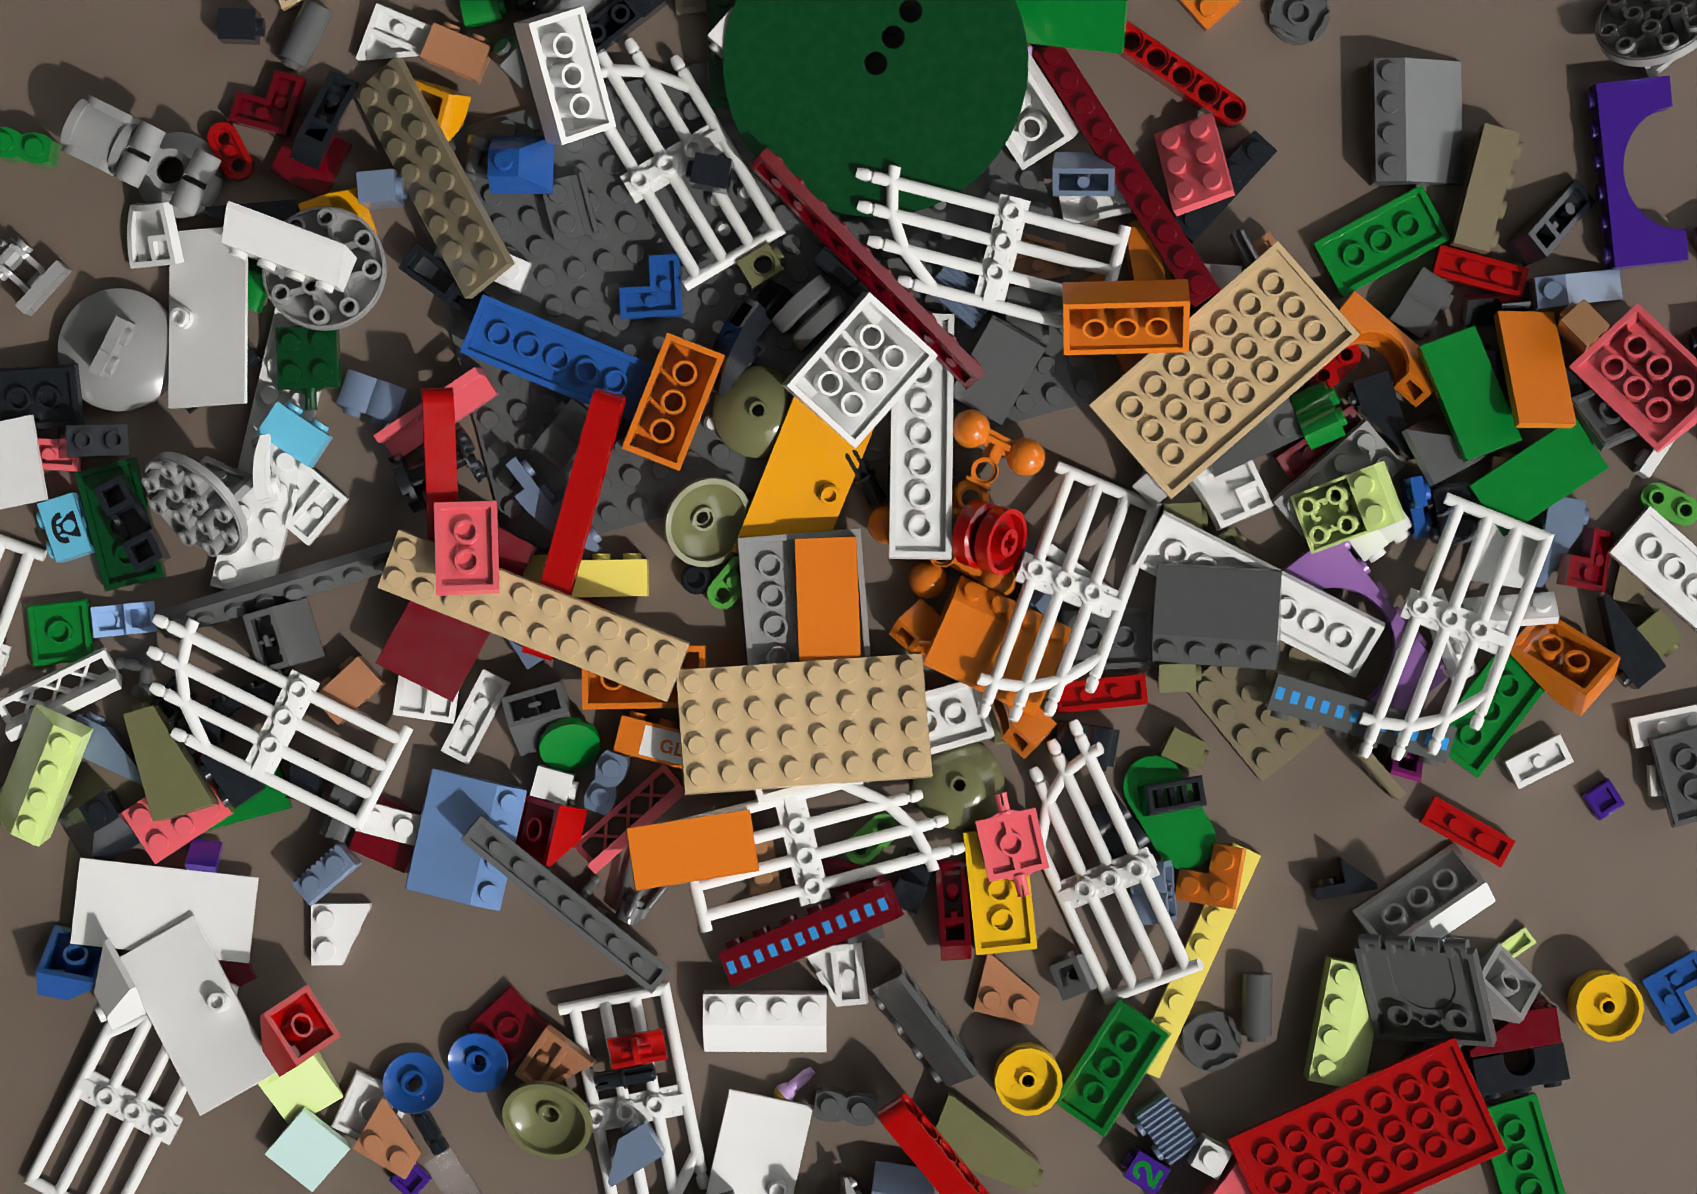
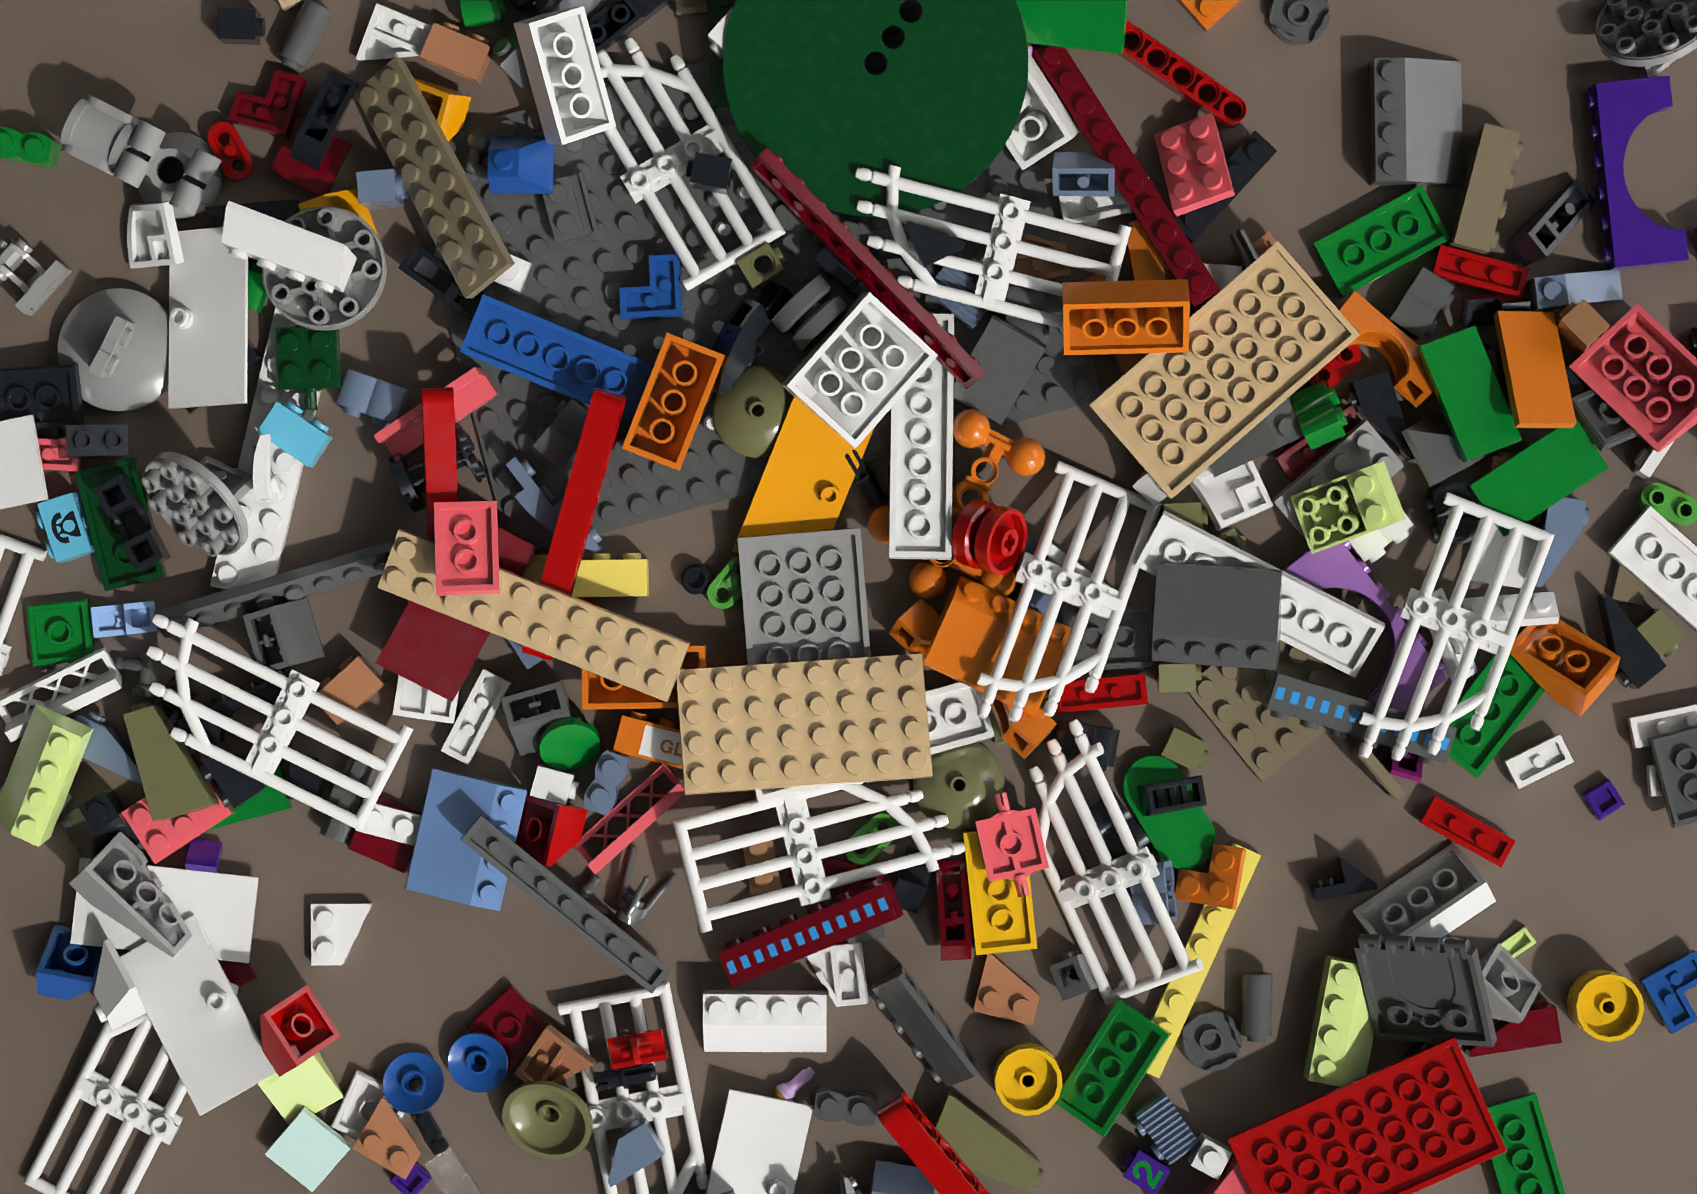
white wing [285,463,349,546] -> none
sand blue brick [292,842,362,906] -> none
orange tile [626,809,759,891] -> none
olive dish [663,477,750,567] -> none
orange tile [794,536,861,662] -> none
blue plate [1400,476,1431,540] -> none
black arch [1467,1042,1570,1099] -> none
dark red plate [1556,527,1614,593] -> none
none -> light grey wedge [69,831,193,957]
none -> black slope [905,221,966,268]

